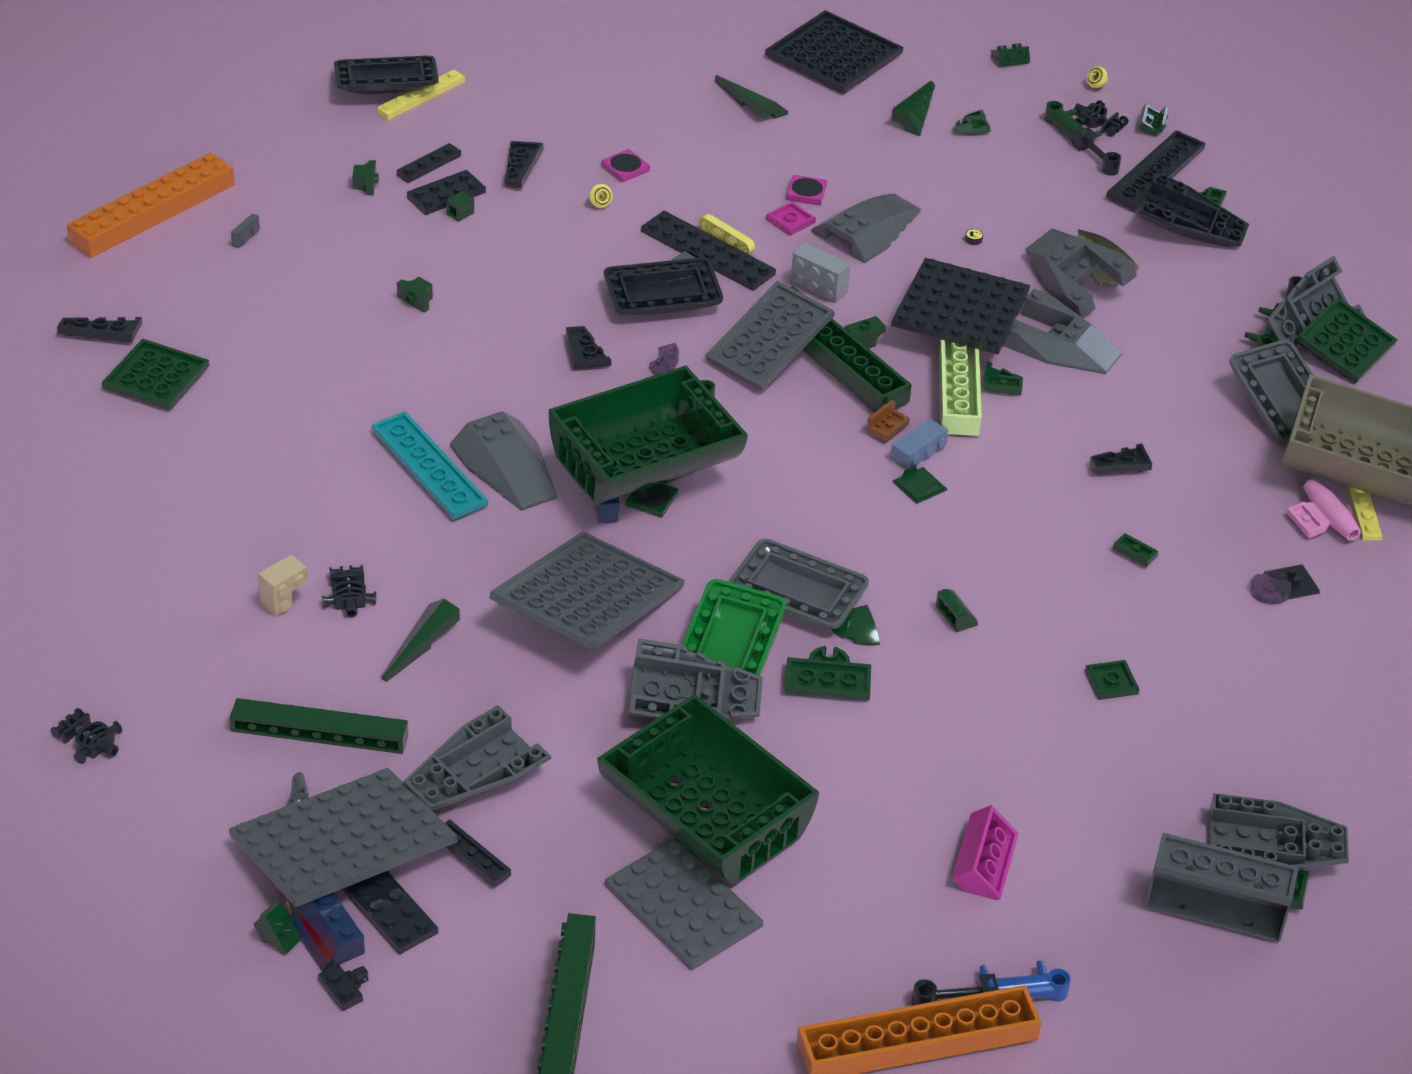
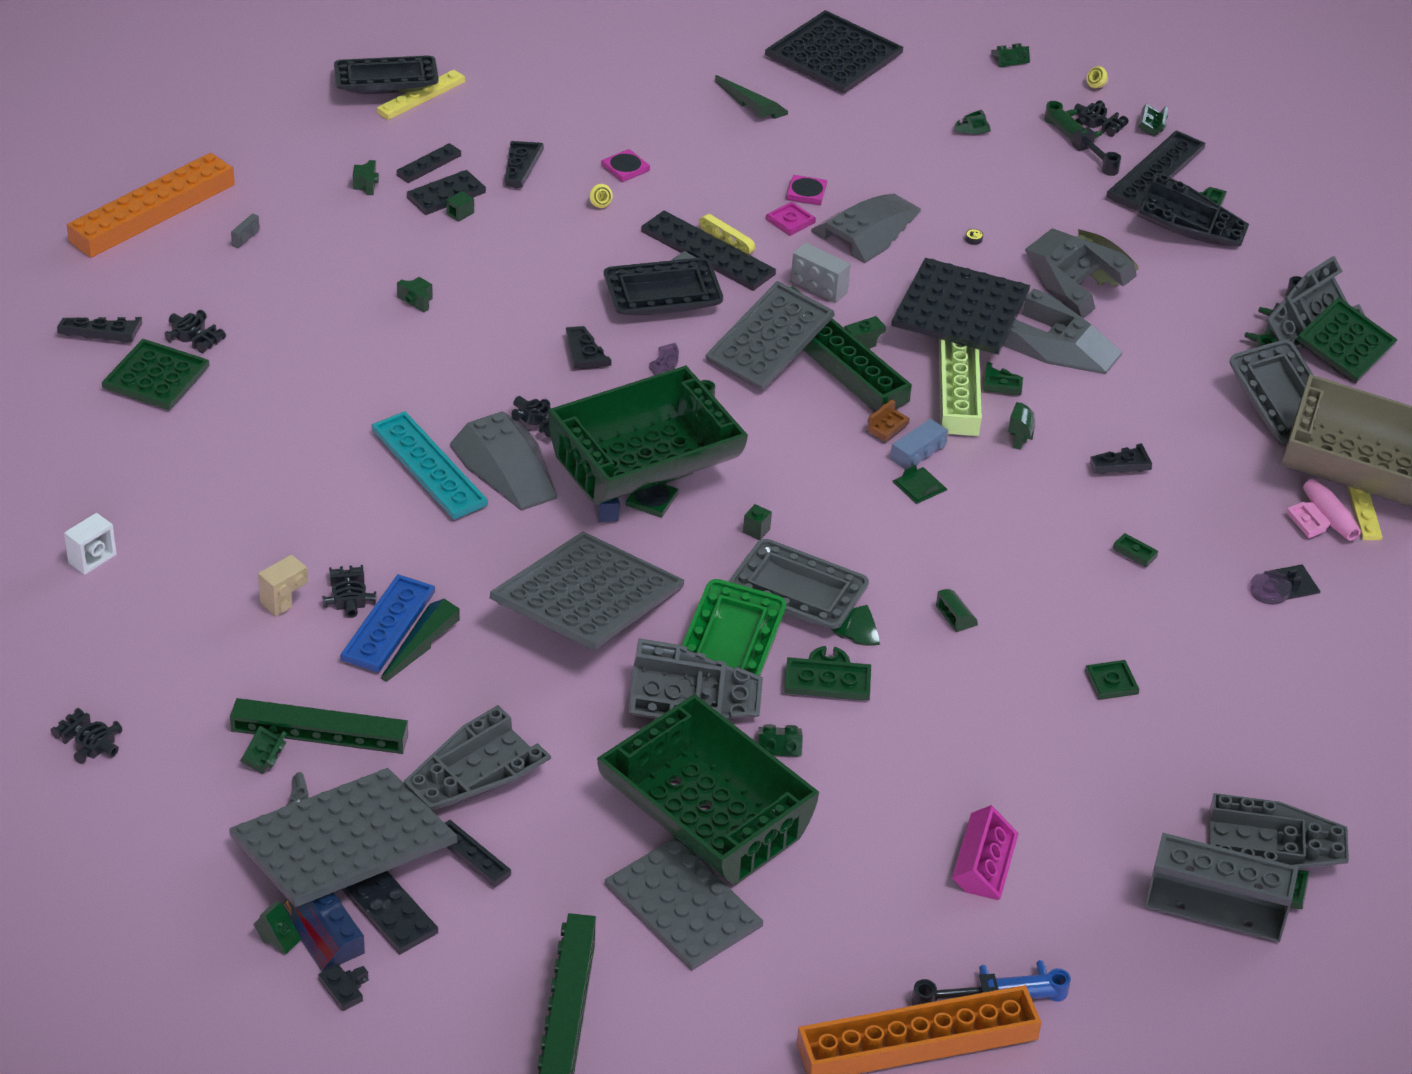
dark green wedge [891,81,935,136] -> none
none -> white brick [64,513,117,575]
none -> black piece [165,310,226,353]
none -> dark green bracket [240,726,287,774]
none -> blue plate [340,574,435,673]
none -> black piece [511,396,551,438]
none -> dark green brick [743,504,772,540]
none -> dark green bracket [758,724,803,756]
none -> dark green brick [1008,402,1035,450]

